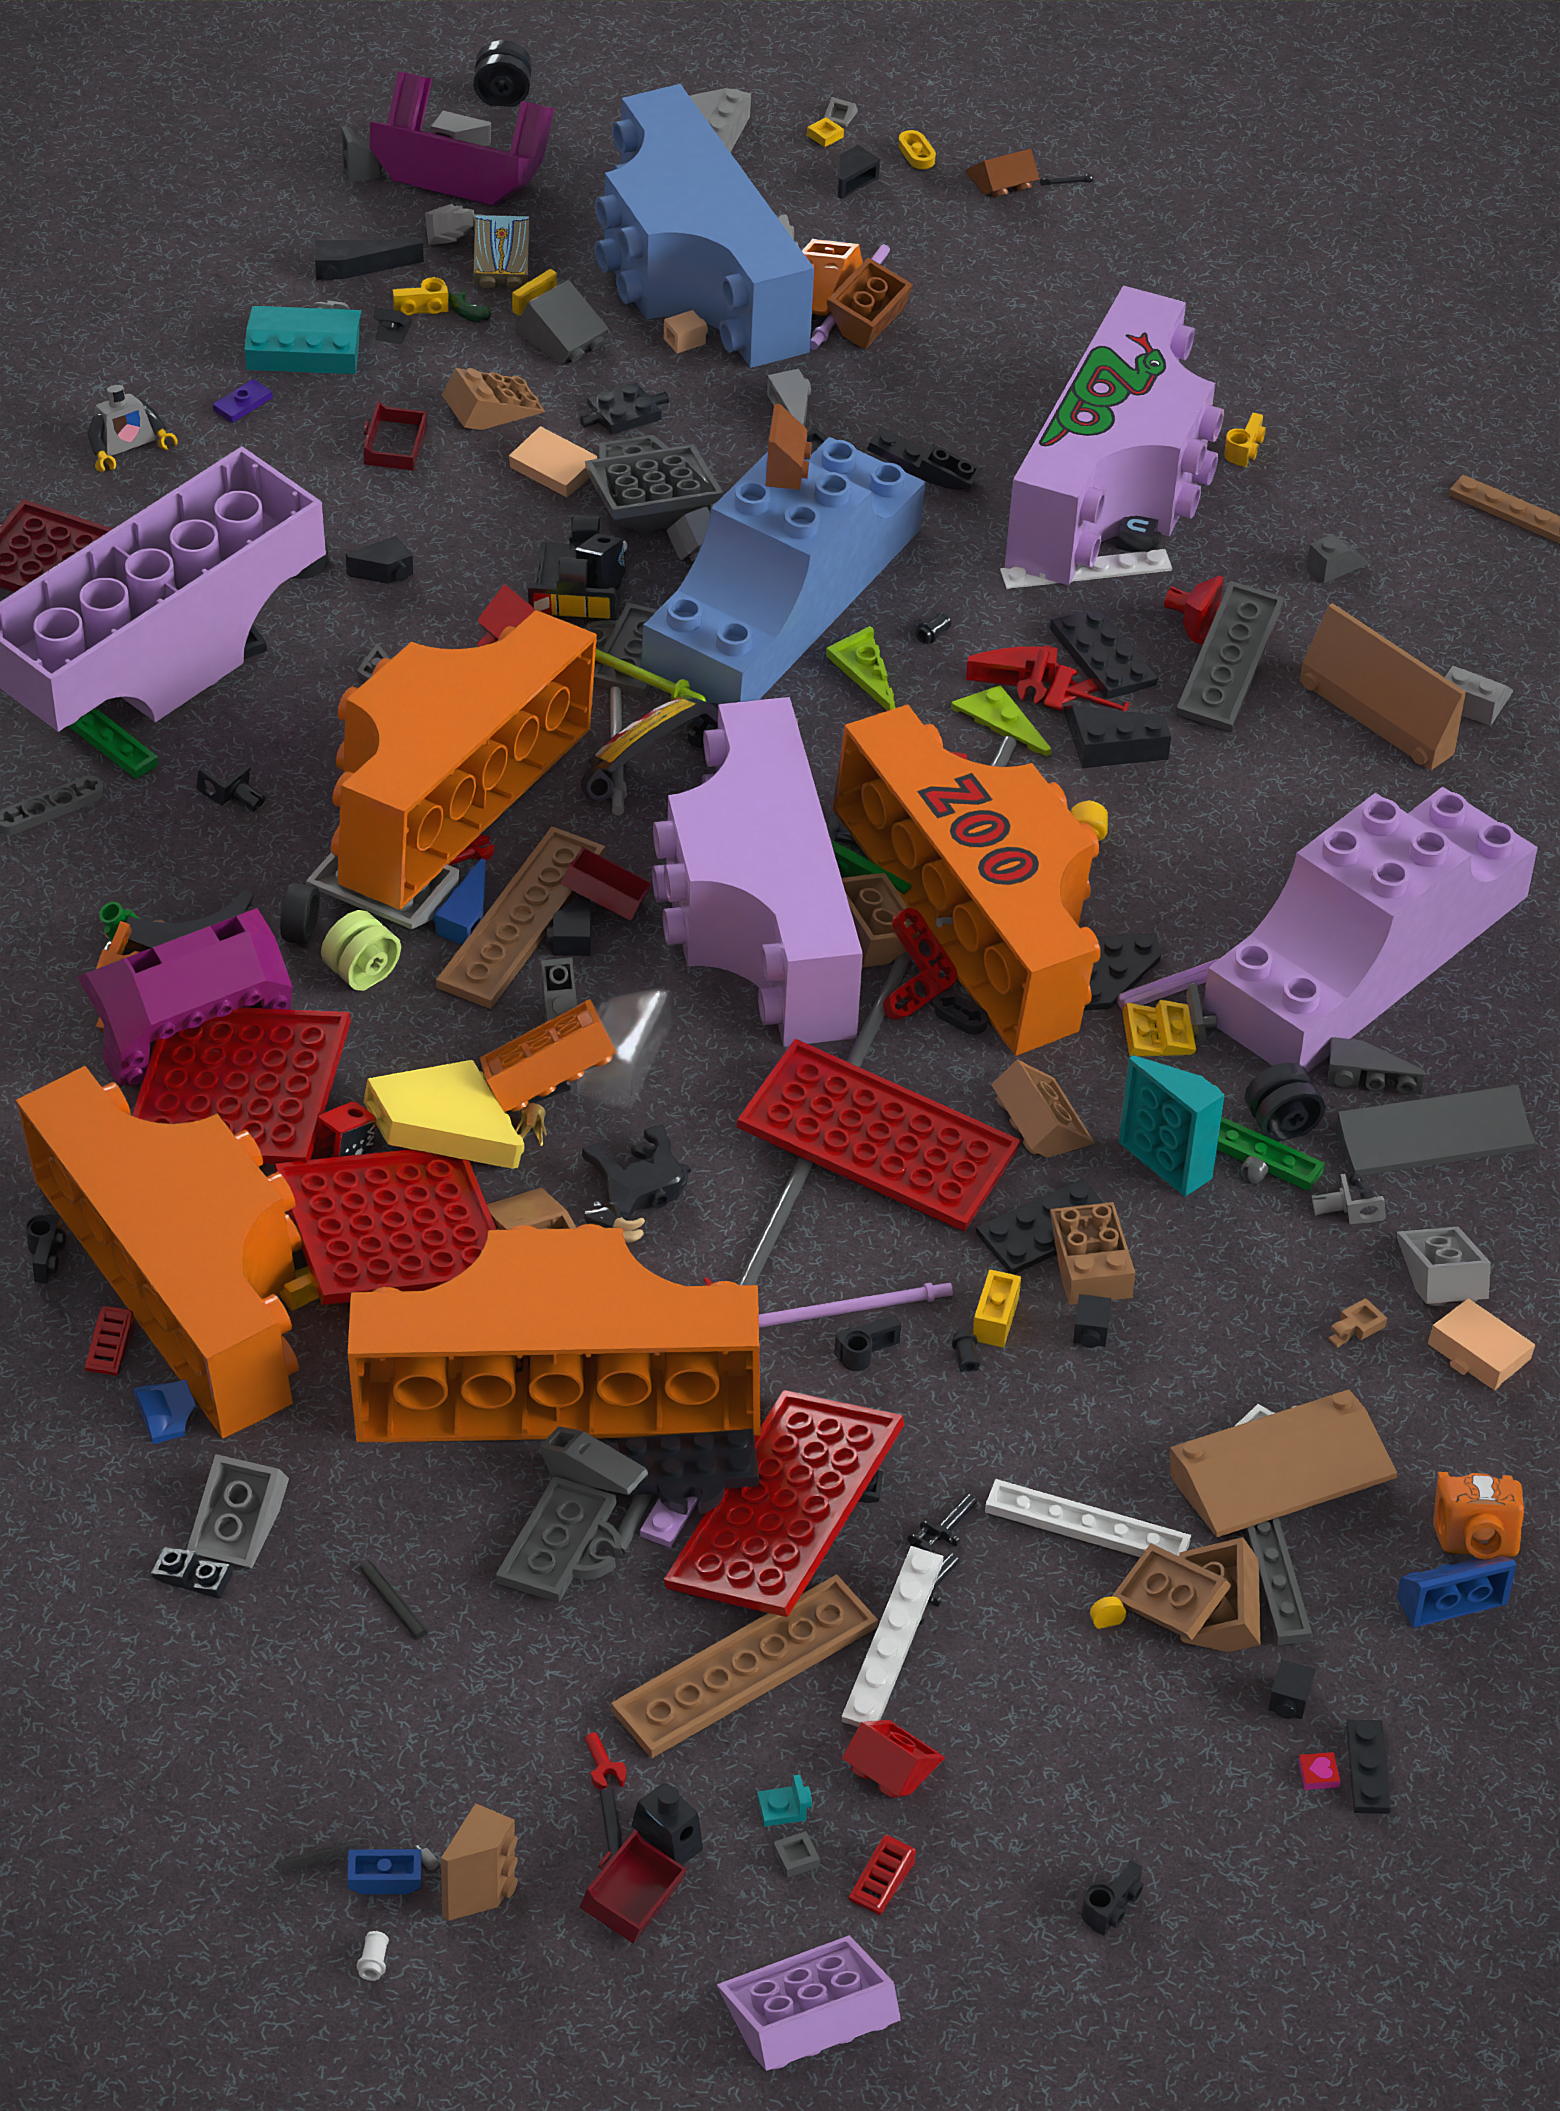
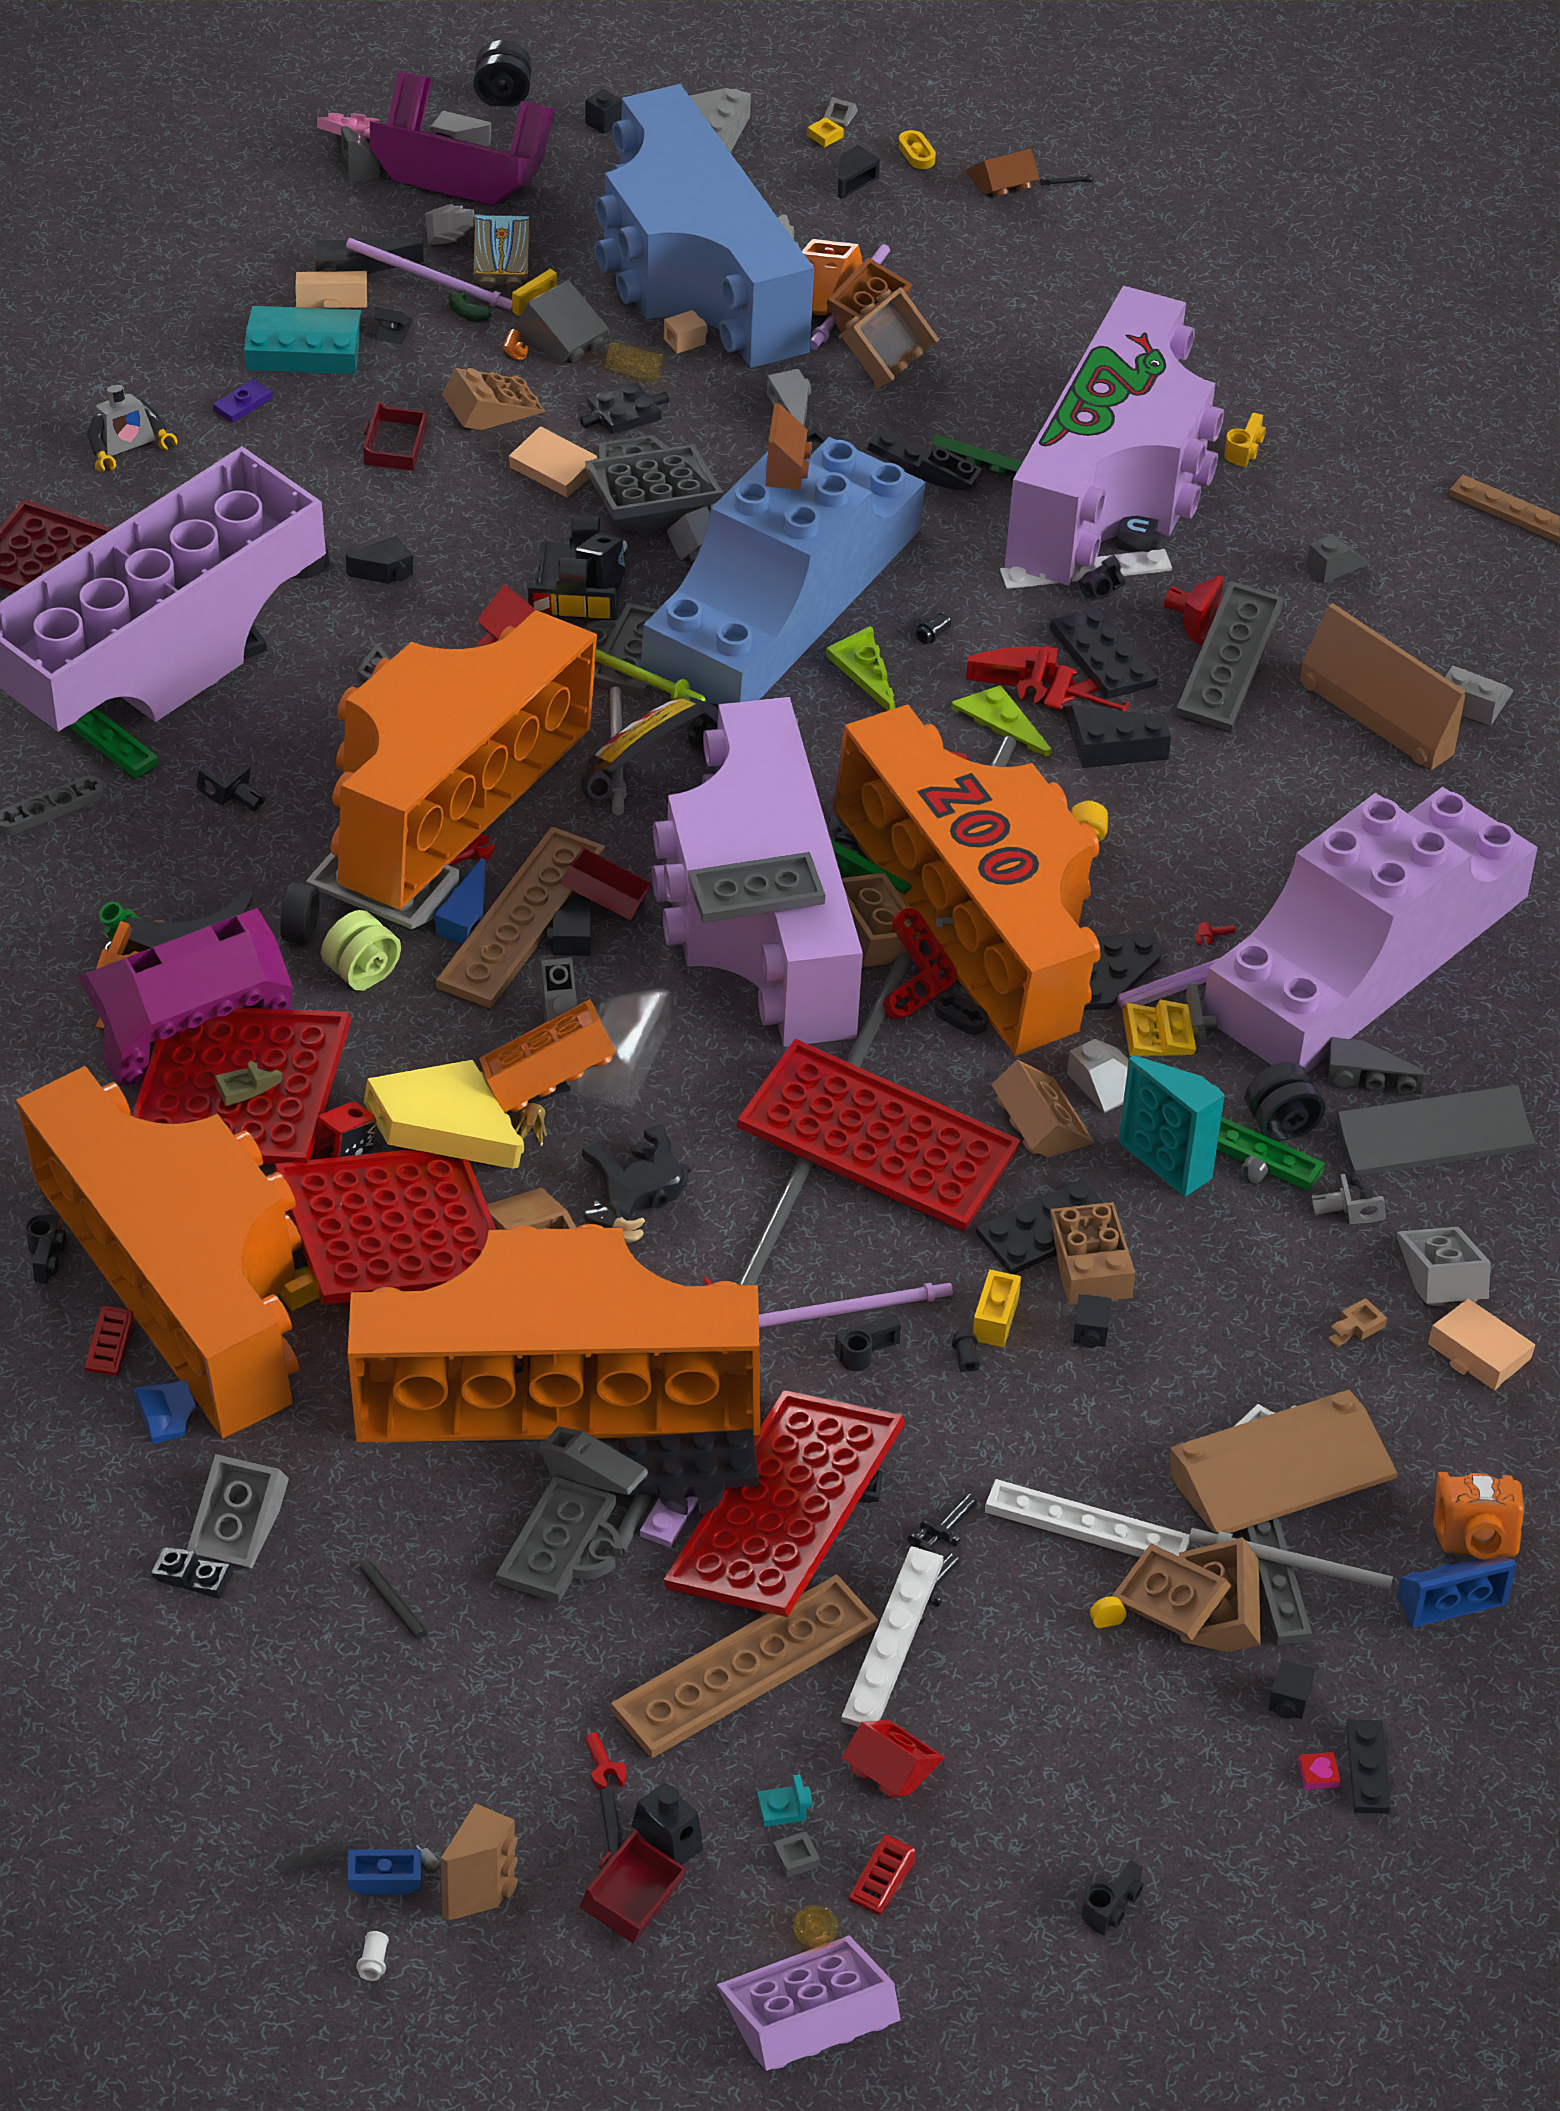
yellow plate [393,277,448,316] -> none
none -> olive slope [215,1061,282,1106]
none -> light nougat container [296,271,367,308]
none -> bright pink plate [317,113,380,140]
none -> lavender bar [346,238,512,311]
none -> orange arm [503,329,529,361]
none -> black brick [585,89,622,134]
none -> clear yellow plate [605,341,664,382]
none -> dark grey plate [688,852,826,923]
none -> clear yellow plate [793,1905,839,1948]
none -> medium nougat window [838,287,939,389]
none -> green plate [932,434,1023,475]
none -> light grey slope [1067,1039,1129,1113]
none -> black plate [1078,555,1126,598]
none -> light grey bar [1189,1528,1393,1590]
none -> red hand [1195,922,1235,945]

